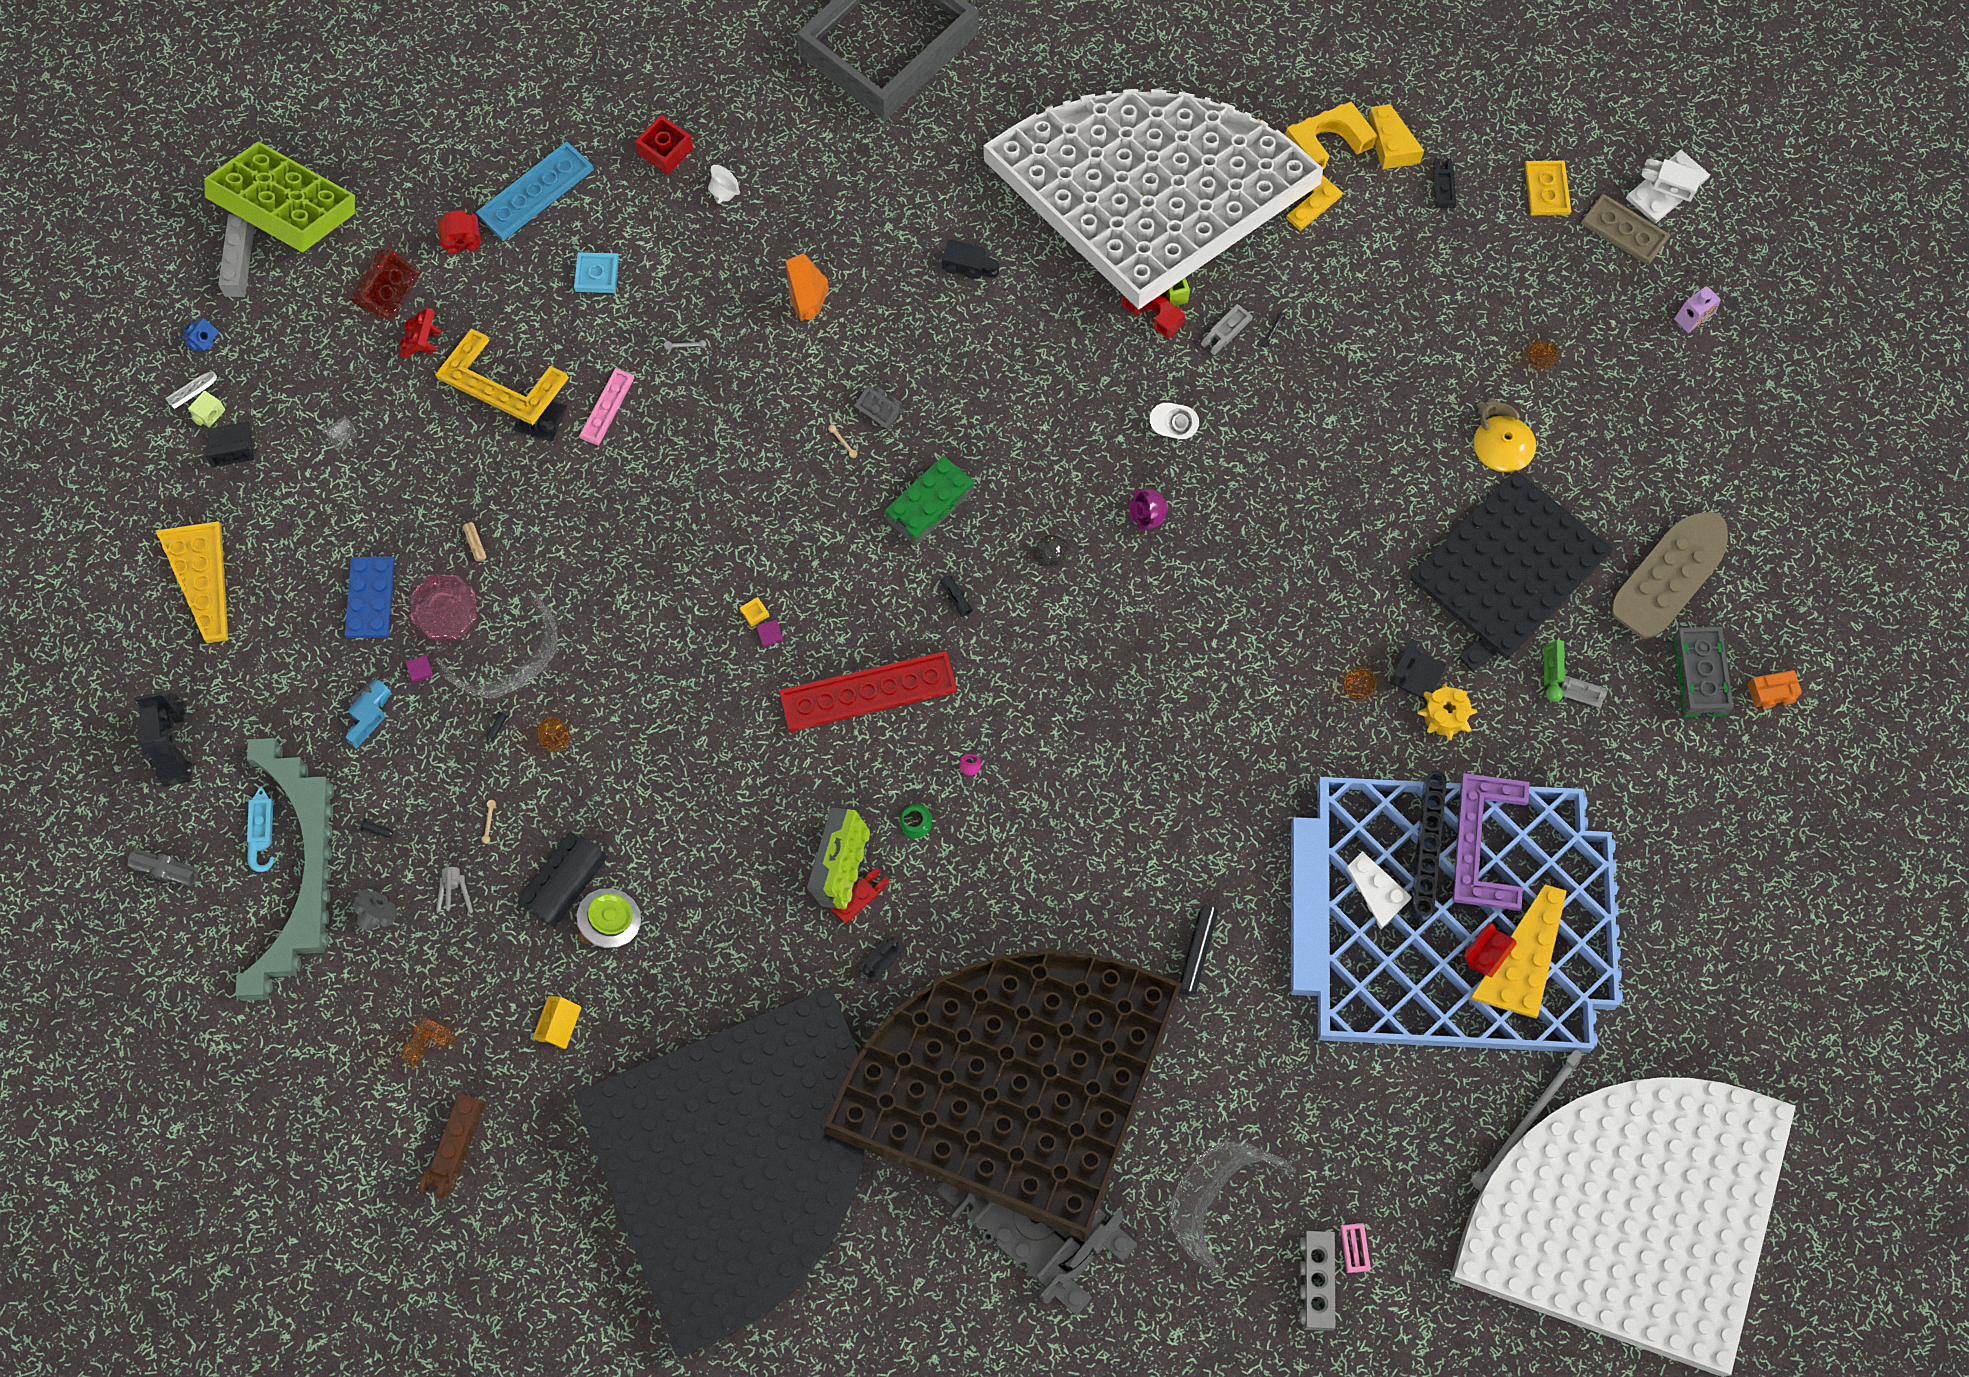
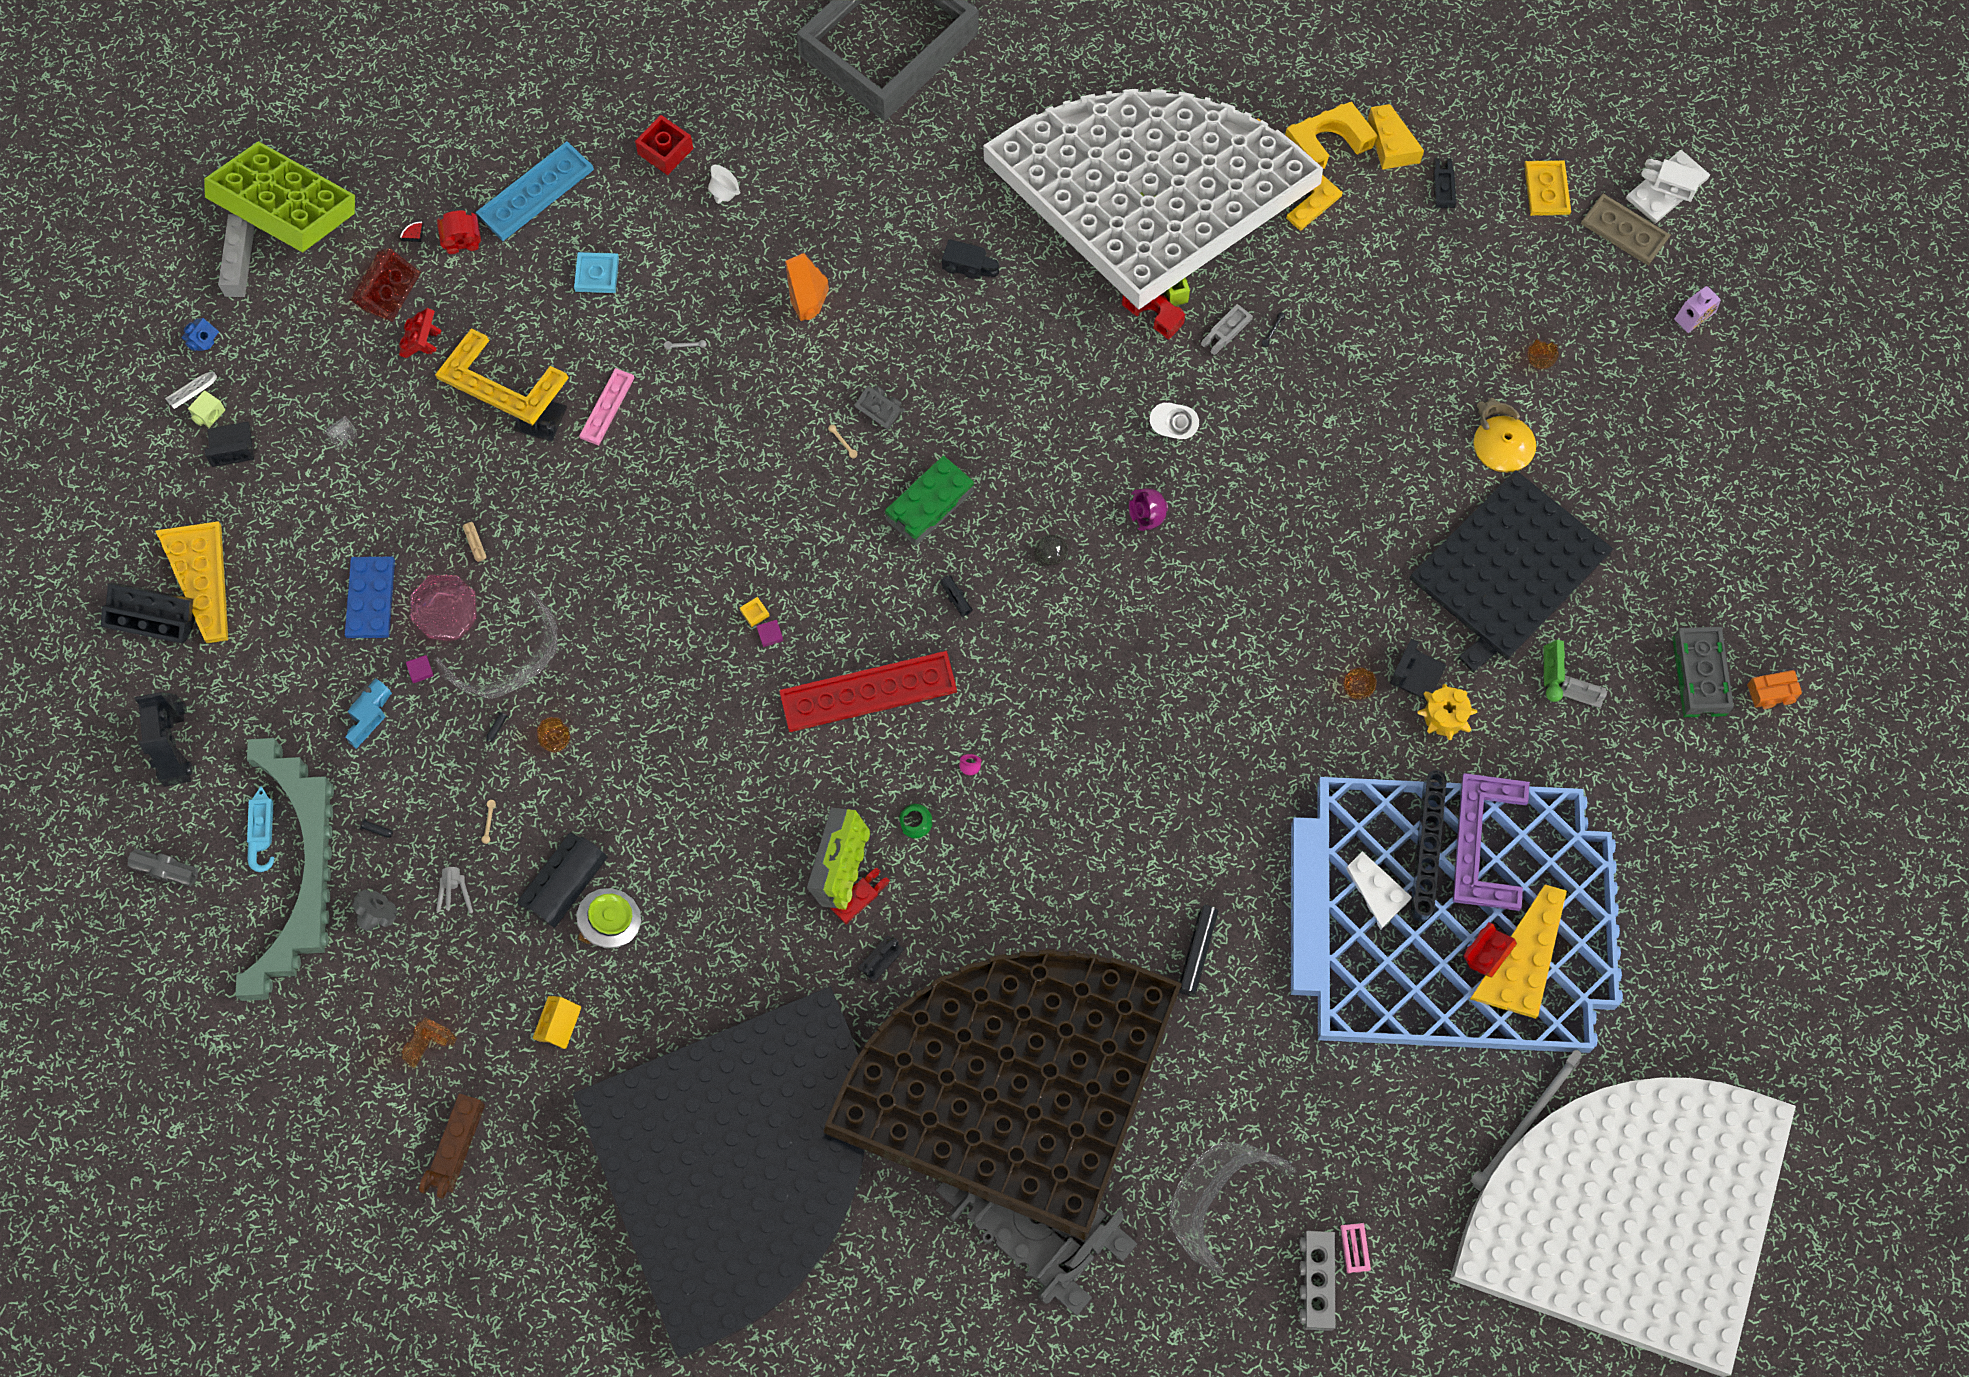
dark tan piece [1612,512,1728,639] -> none
none -> black brick [100,582,195,643]
none -> tile [400,221,424,242]

